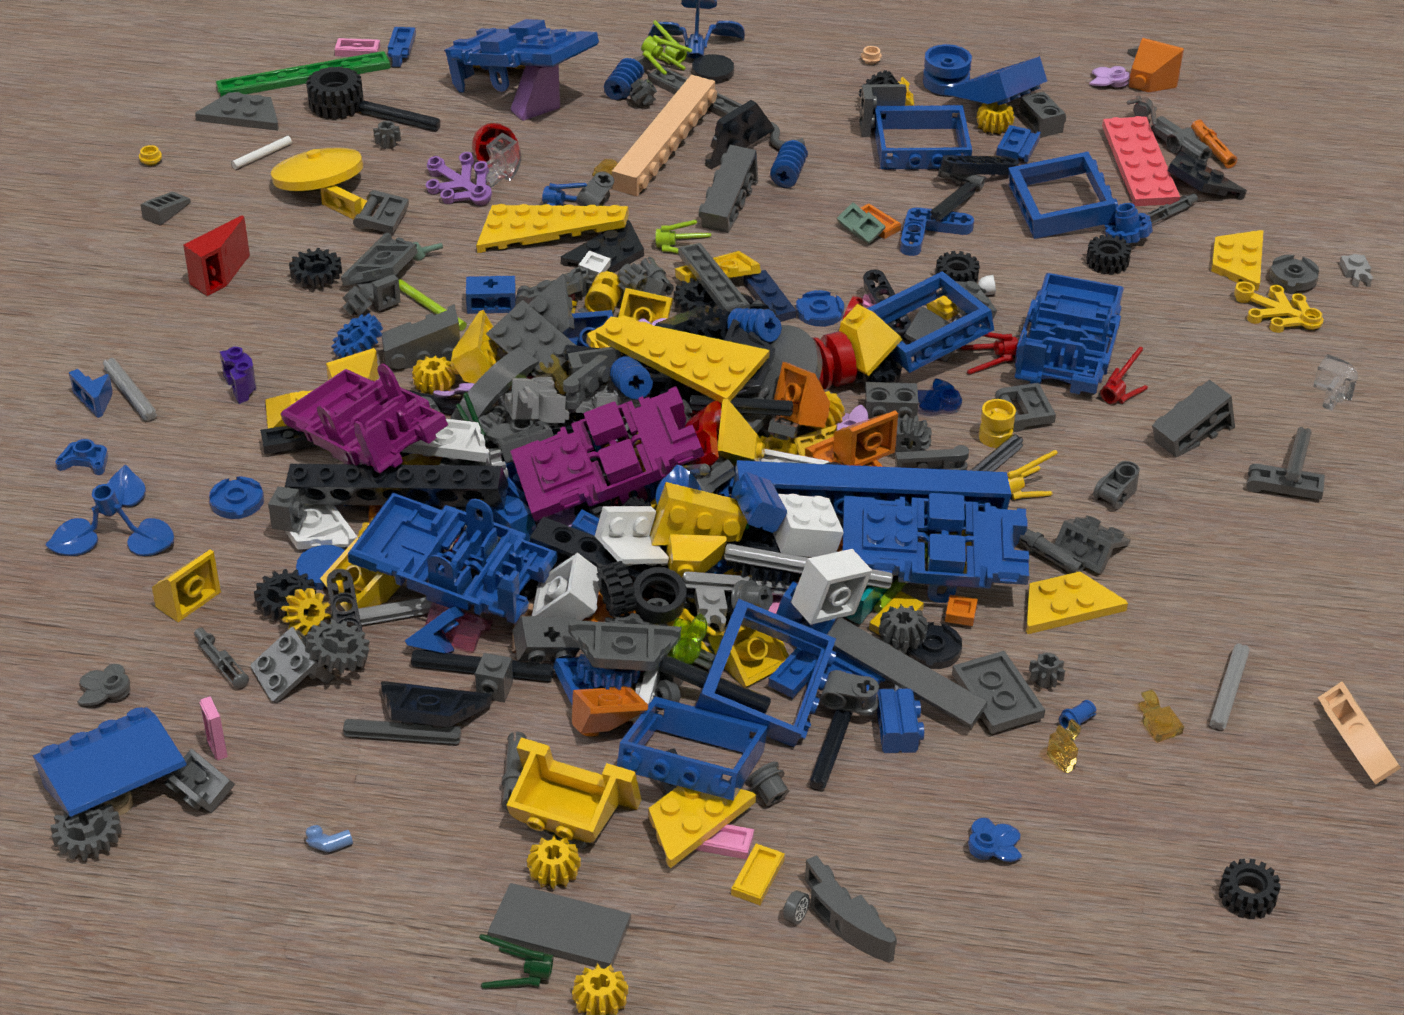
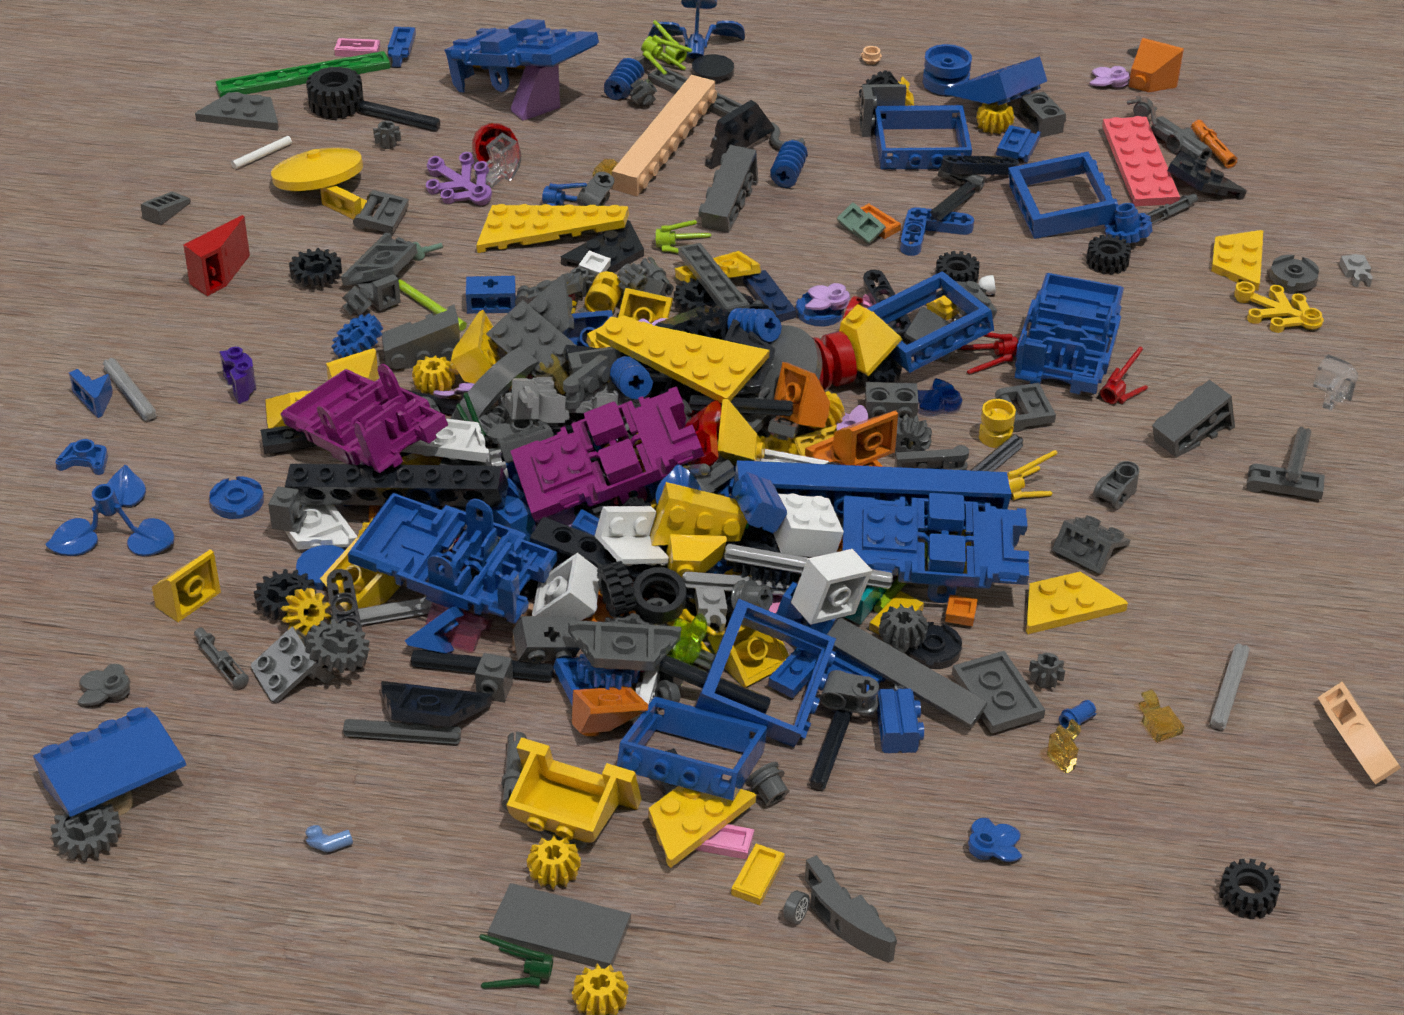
yellow plate [139,145,162,166] -> none
dark grey bracket [164,749,235,813] -> none
bright pink tile [199,696,228,760] -> none
dark grey pin [1019,528,1086,573] -> none
none -> lavender plate [805,283,850,310]

